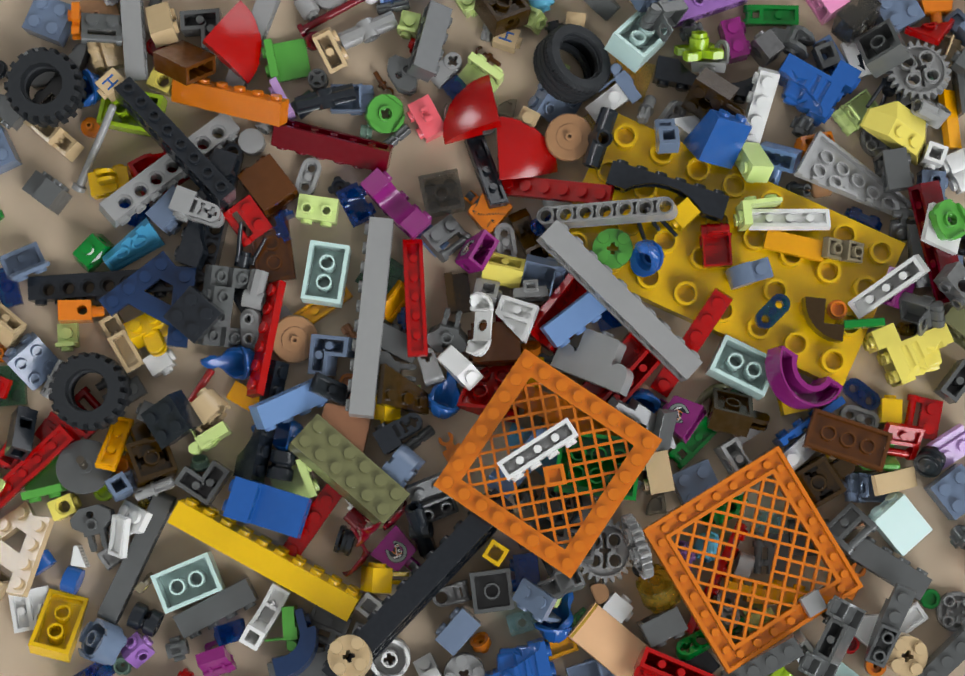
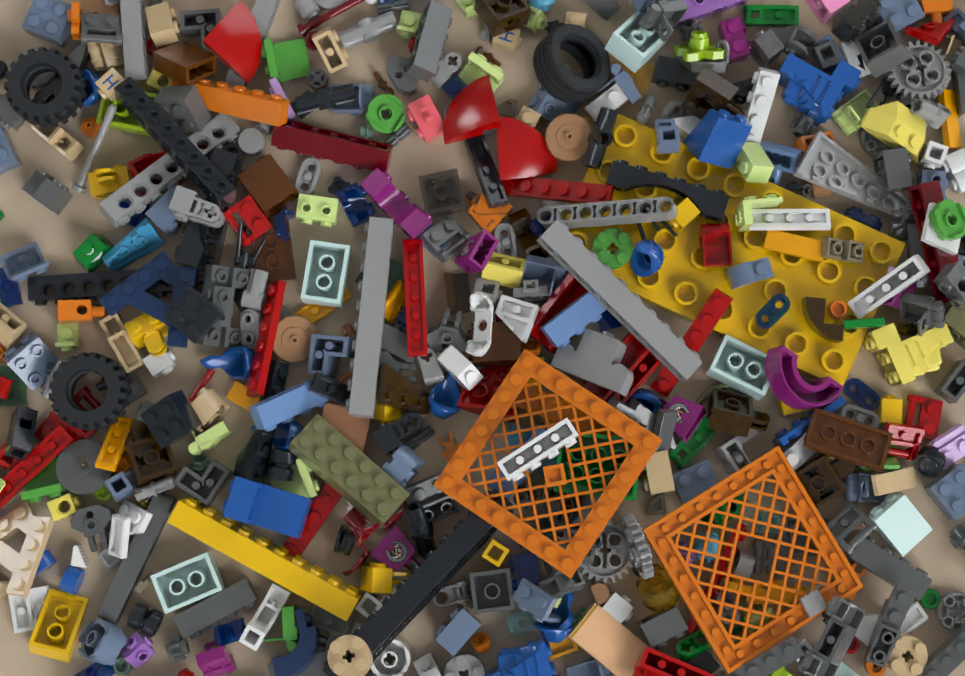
none -> dark grey brick [153,85,212,133]

